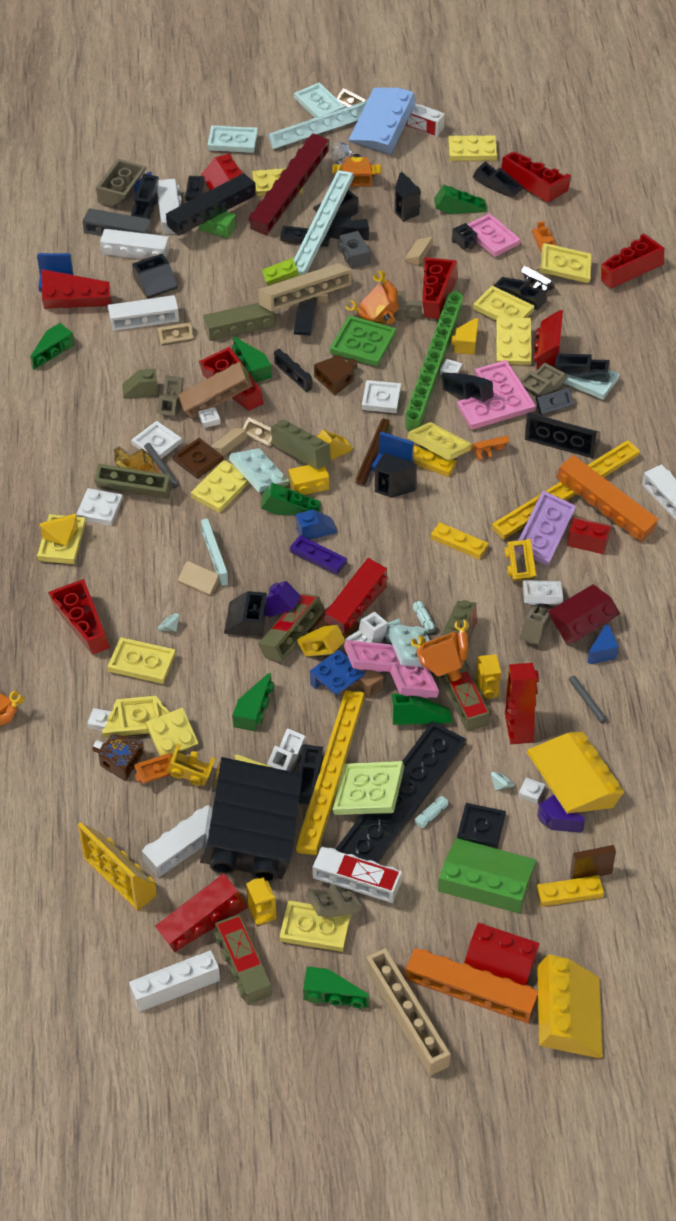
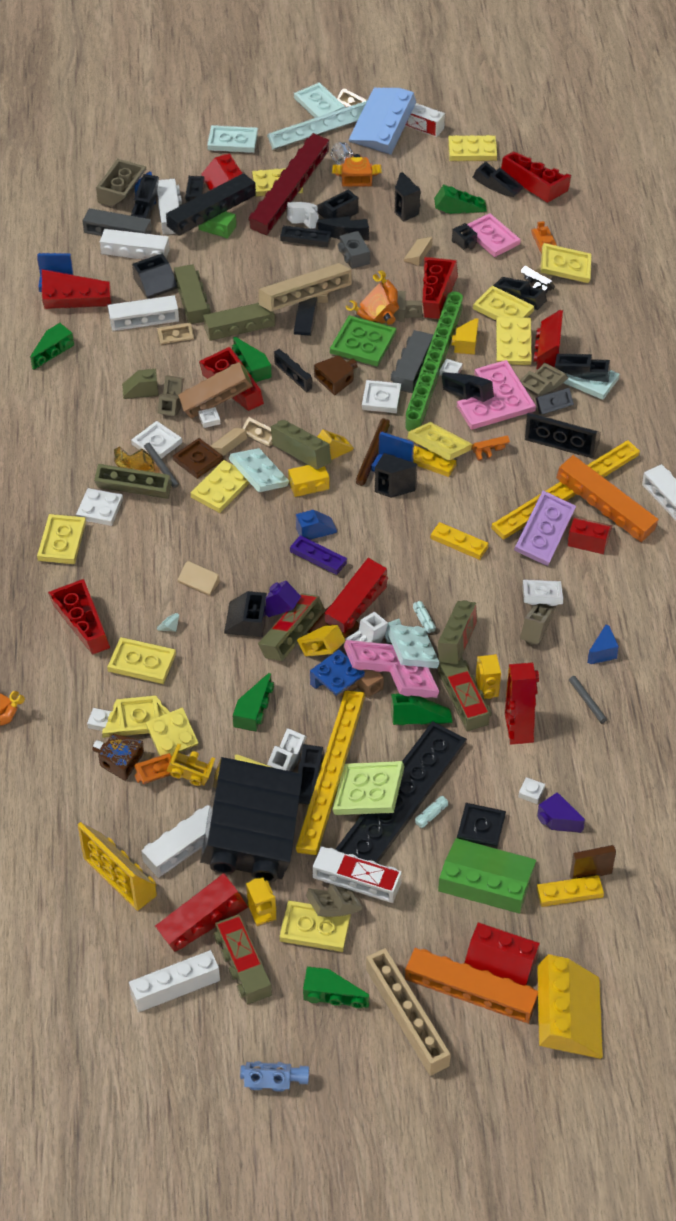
yellow slope [39,514,78,546] -> none
light aqua tile [201,518,228,586] -> none
green slope [261,482,321,516] -> none
lime brick [262,258,300,286] -> none
light aqua plate [294,170,354,275] -> none
orange torso [411,620,469,681] -> none
light aqua slope [491,772,515,791] -> none
yellow window [504,539,536,582] -> none
yellow slope [527,731,624,814] -> none
dark red slope [547,584,620,645] -> none
red wedge [601,233,665,289] -> none
none -> olive brick [174,264,211,324]
none -> medium blue brick [240,1061,309,1092]
none -> white brick [287,202,318,229]
none -> dark grey brick [391,330,434,393]

